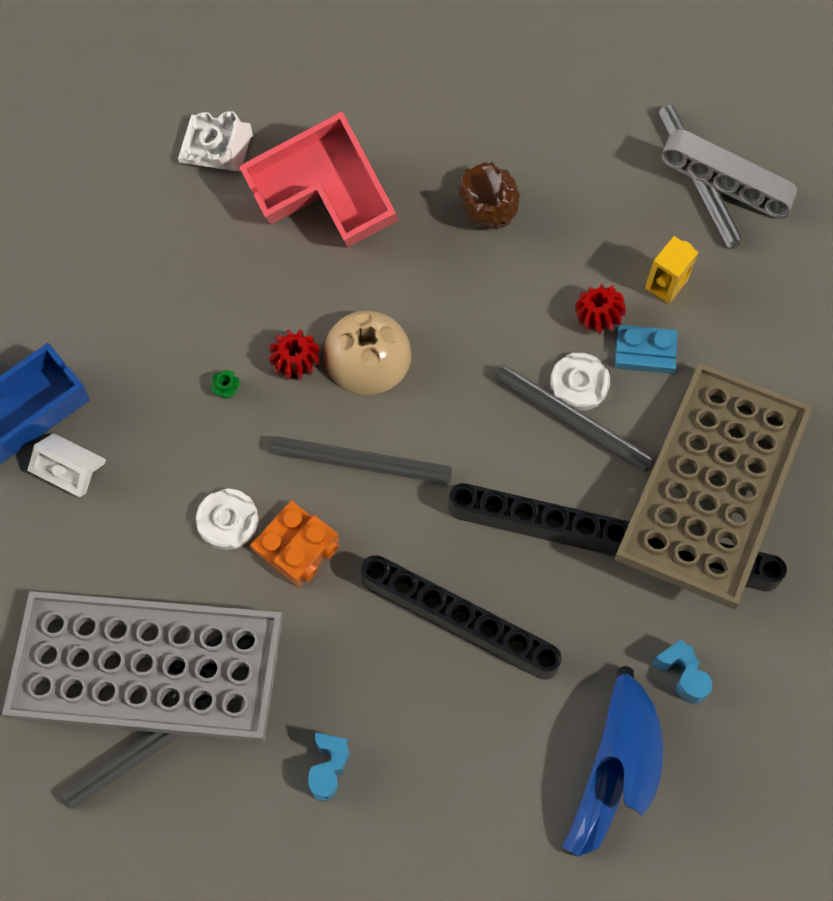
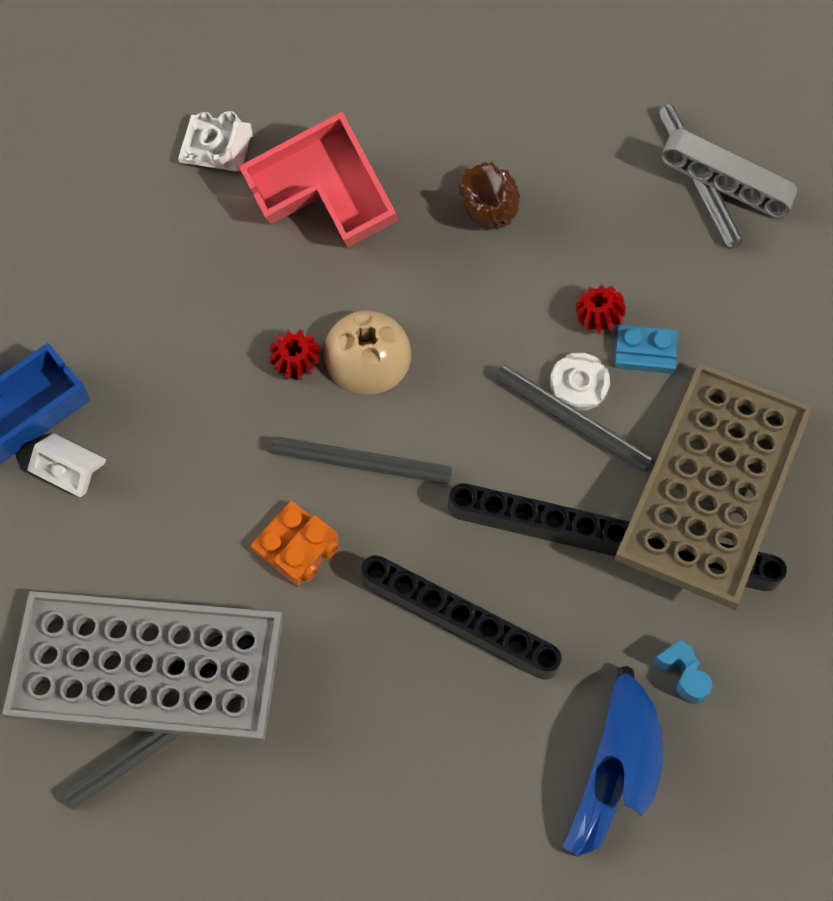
white tile [196,488,259,551] -> none
green plate [211,370,240,399] -> none
dark azure leg [308,732,350,801] -> none
yellow brick [645,236,699,305] -> none

